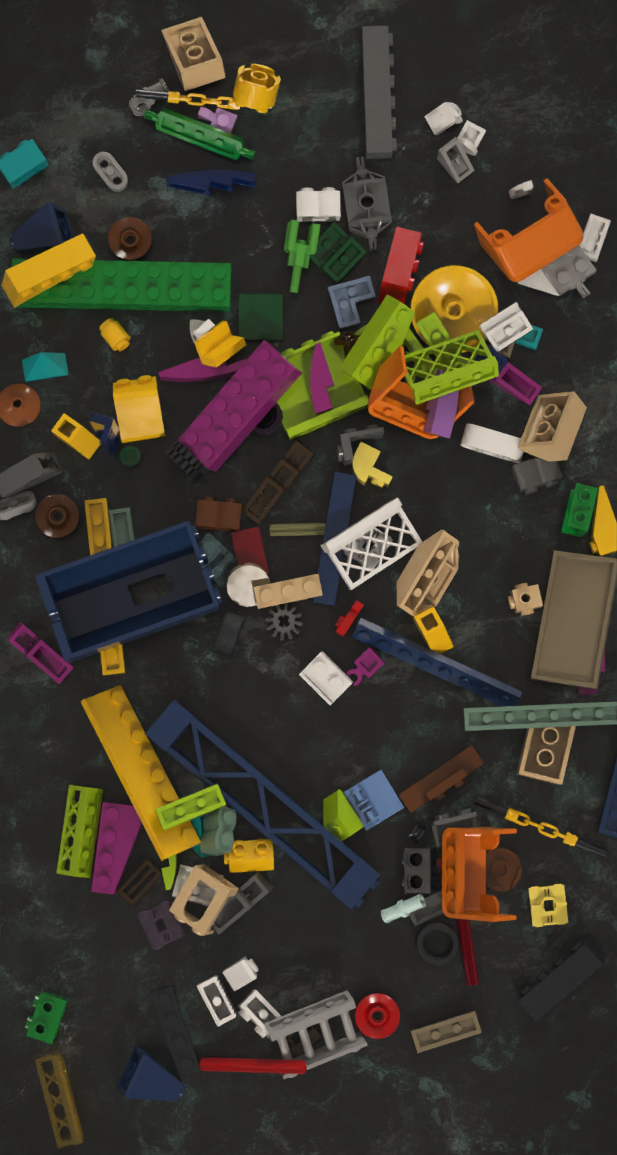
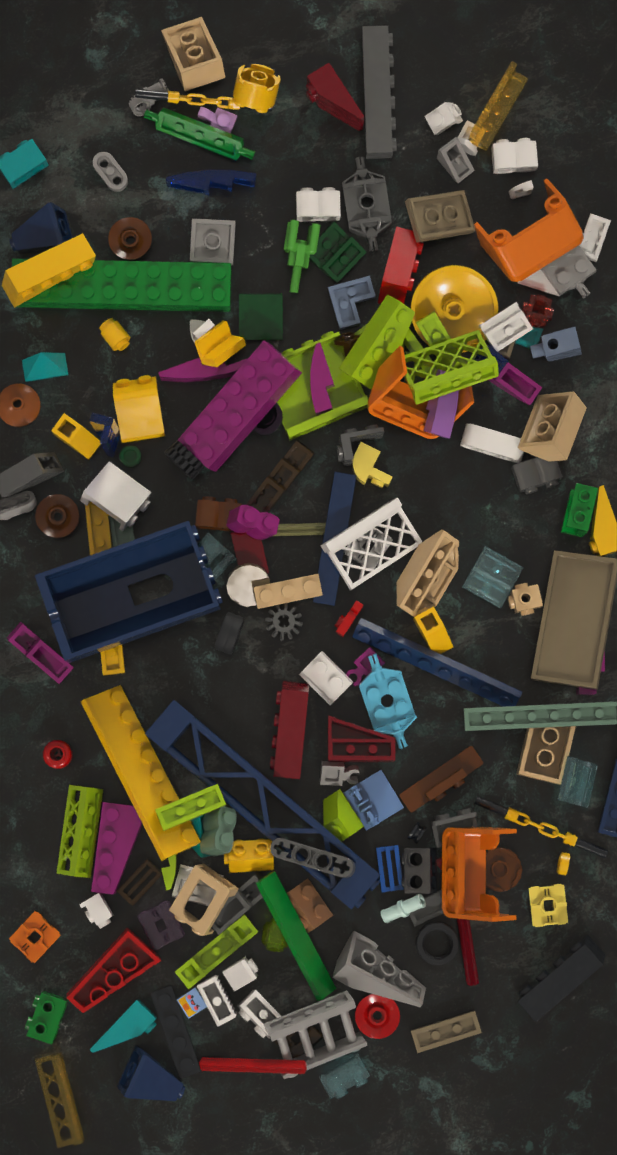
none -> orange piece [9,911,61,963]
none -> red head [43,740,73,769]
none -> red wedge [66,927,161,1013]
none -> white brick [79,893,114,929]
none -> white panel [80,461,152,531]
none -> teal slope [90,999,157,1053]
none -> lime slope [175,914,258,989]
none -> light blue tile [177,987,207,1019]
none -> light grey plate [190,218,236,265]
none -> magenta brick [226,505,280,540]
none -> green tile [256,871,336,1001]
none -> clear neon green head [261,918,288,952]
none -> dark red wedge [270,681,309,779]
none -> dark grey beam [270,838,356,878]
none -> medium nougat bracket [287,878,333,933]
none -> dark red slope [306,63,364,131]
none -> light grey plate [319,761,359,786]
none -> clear light blue brick [319,1054,370,1099]
none -> dark red wedge [328,715,395,762]
none -> light grey wedge [333,931,426,1007]
none -> medium azure plate [359,654,417,749]
none -> blue tile [376,845,404,892]
none -> dark tan tile [405,190,476,243]
none -> clear light blue slope [462,546,524,608]
none -> clear yellow fence [468,61,528,151]
none -> white brick [491,138,538,174]
none -> clear red brick [522,295,554,328]
none -> sand blue torso [530,327,582,361]
none -> clear light blue slope [557,756,598,808]
none -> yellow tile [557,852,570,876]

